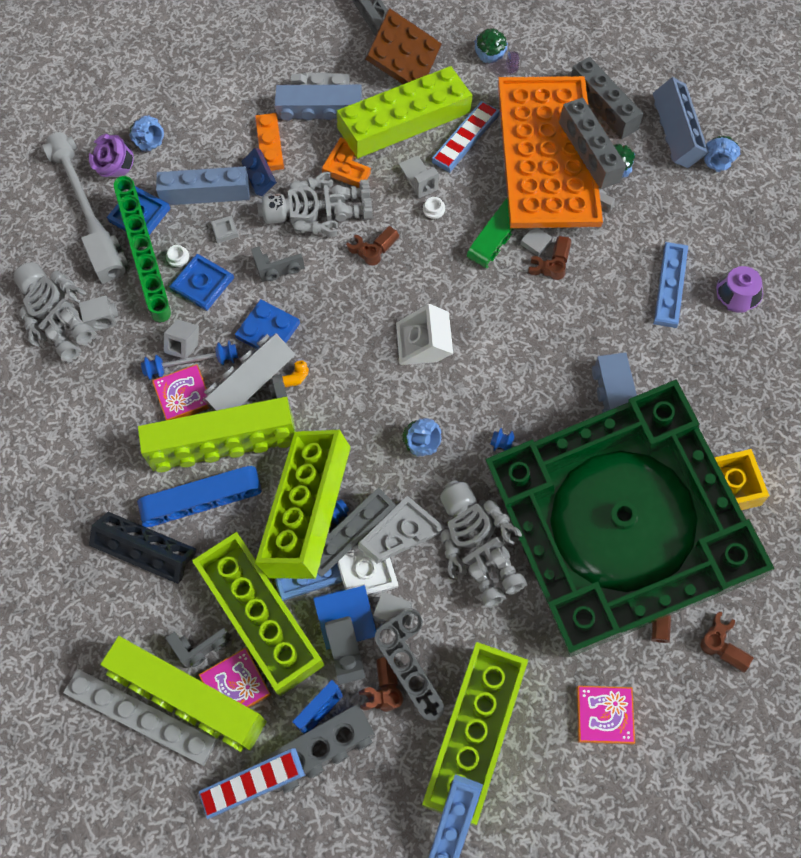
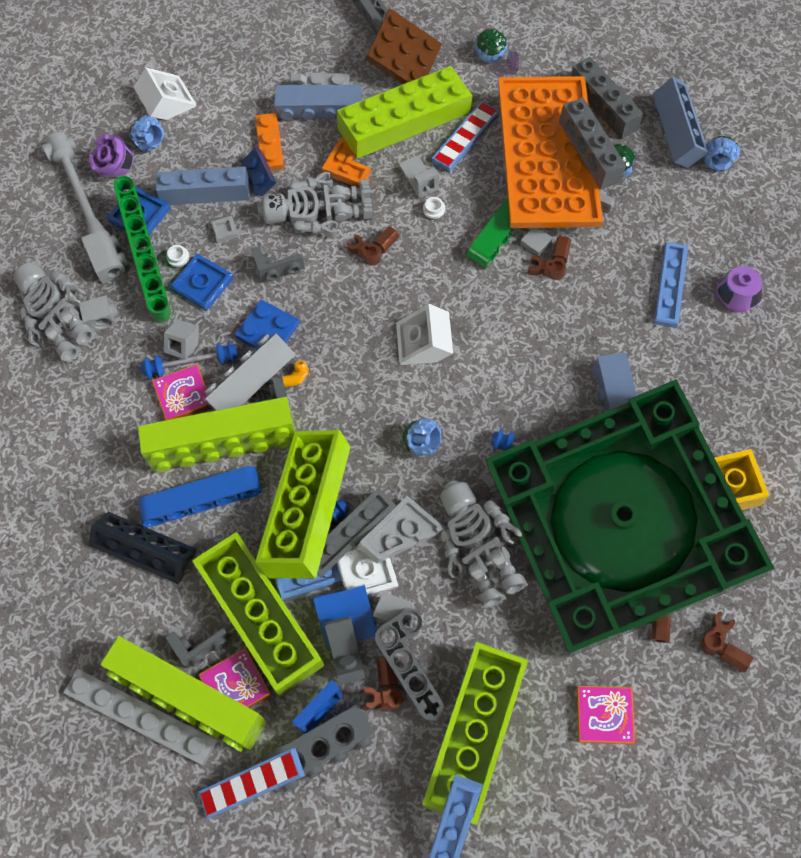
none -> white slope [134,67,196,120]

